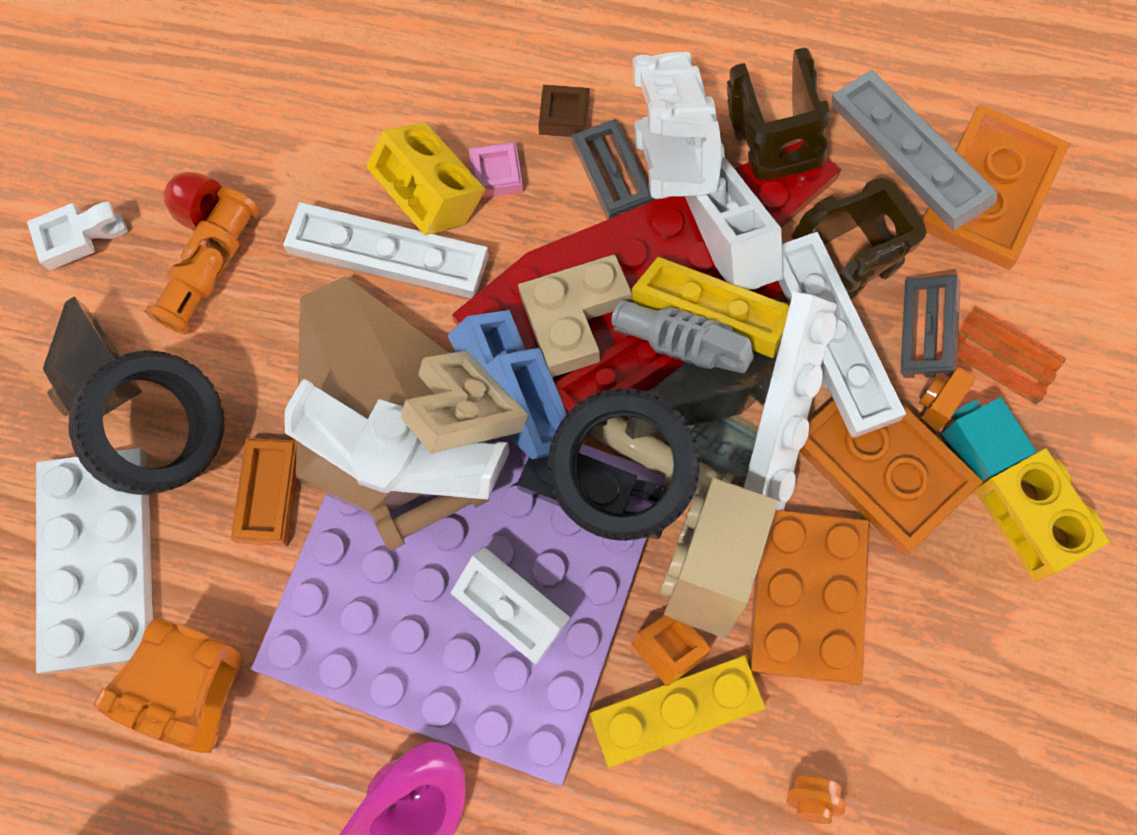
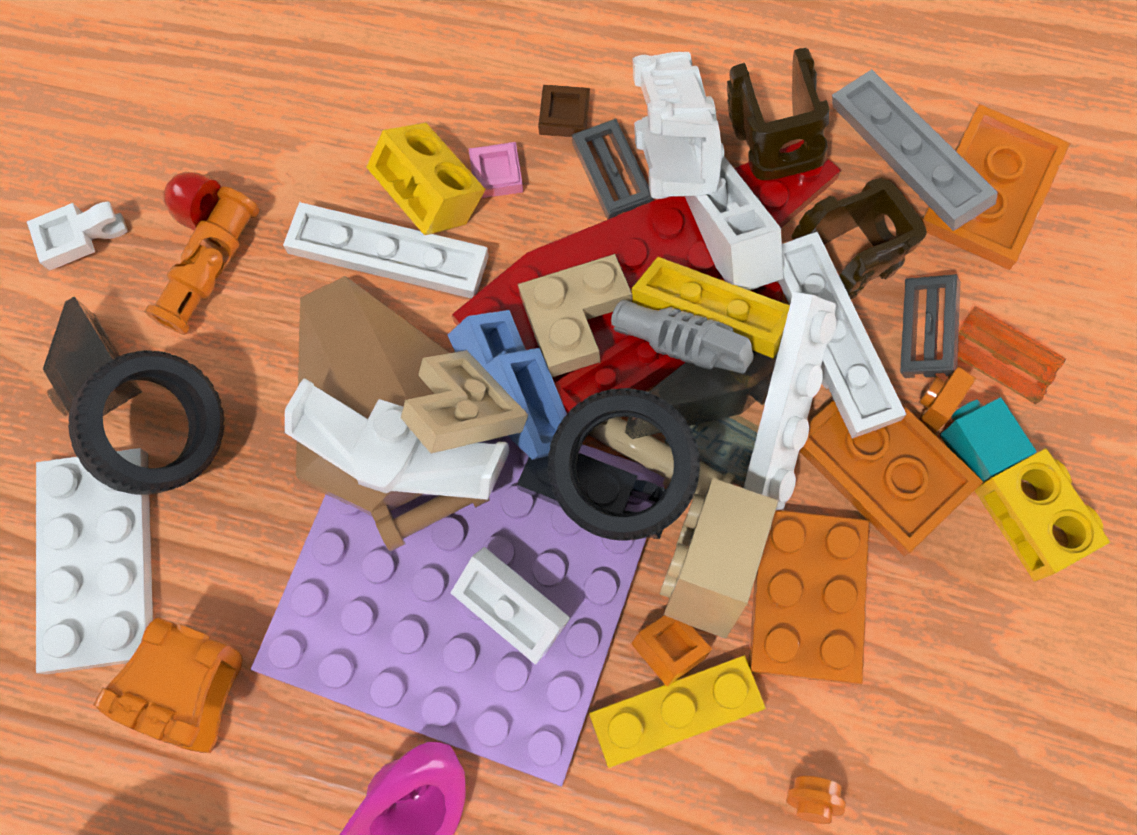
orange tile [231,438,297,547] -> none

